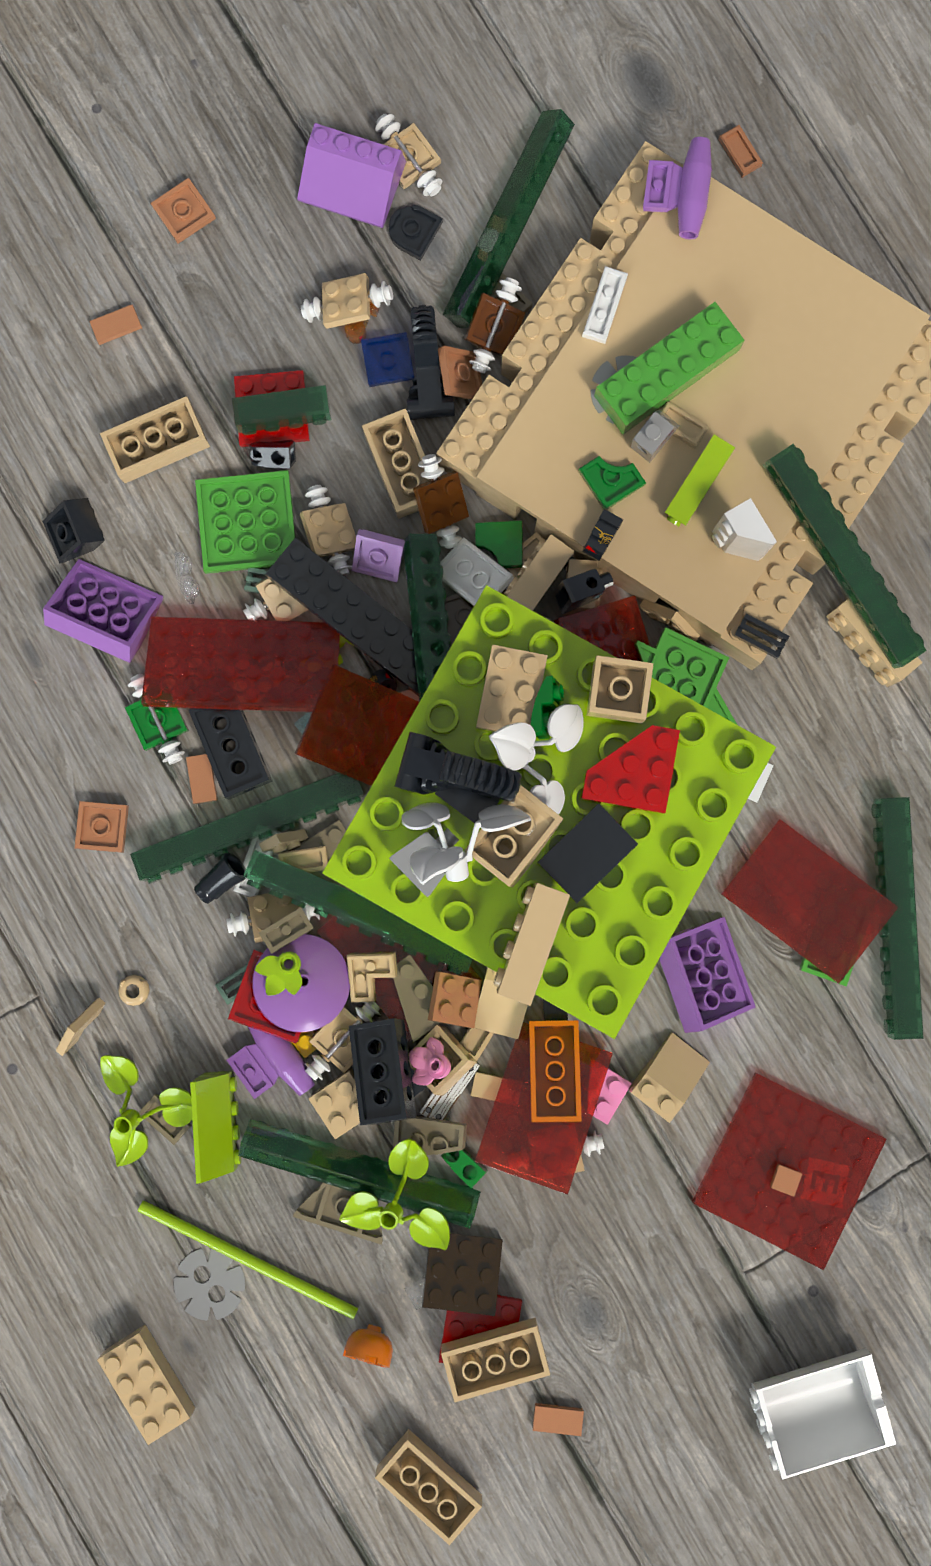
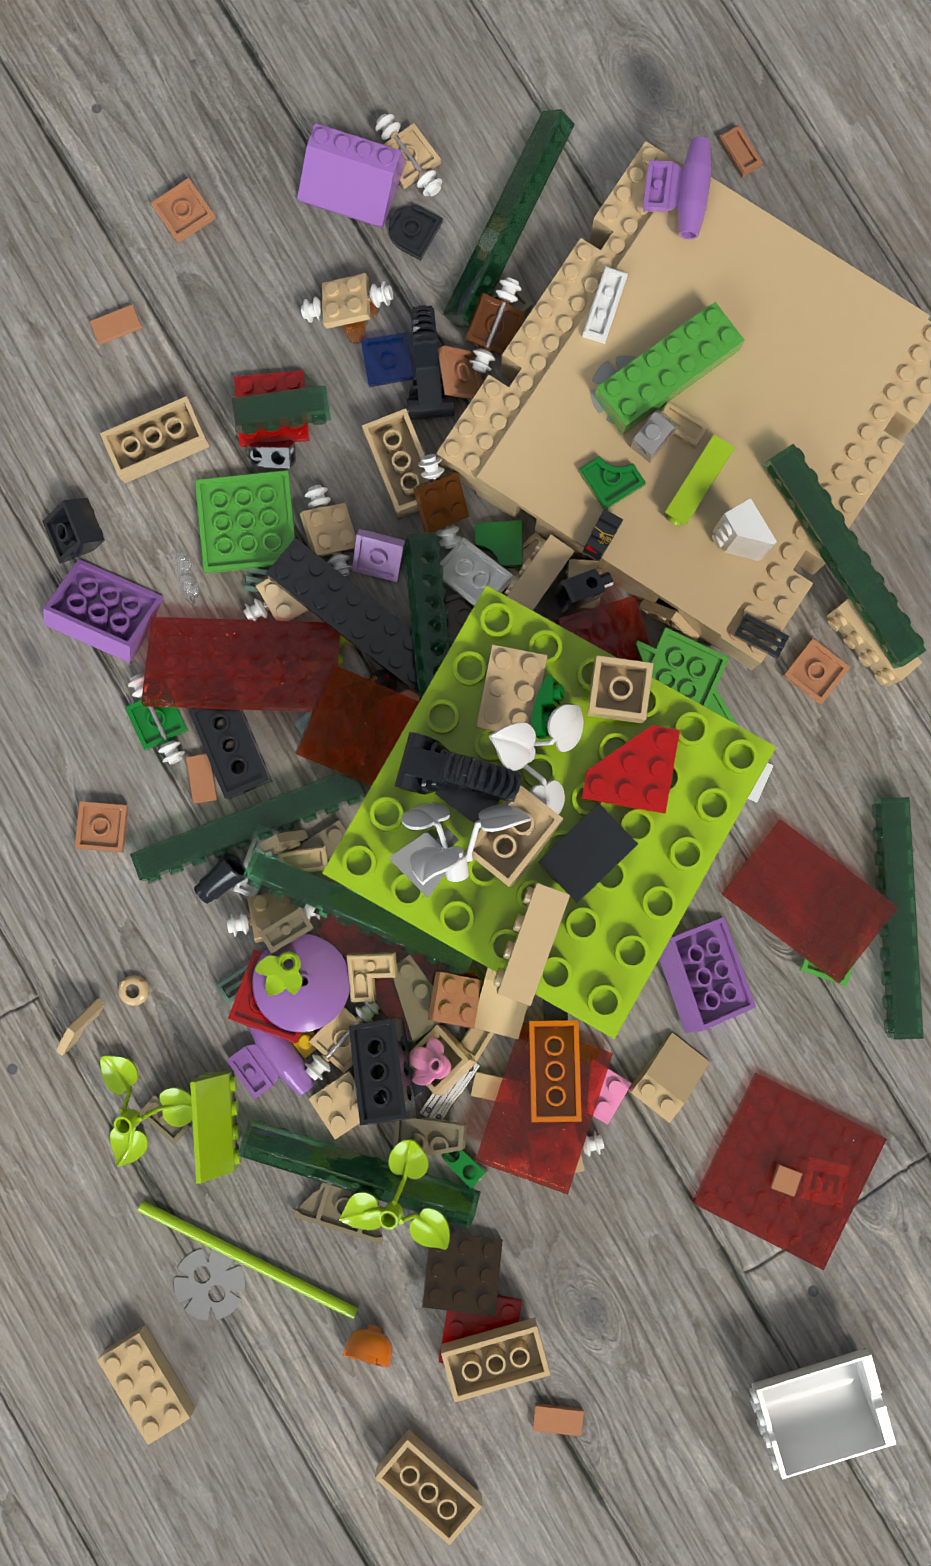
none -> nougat plate [783,638,850,705]

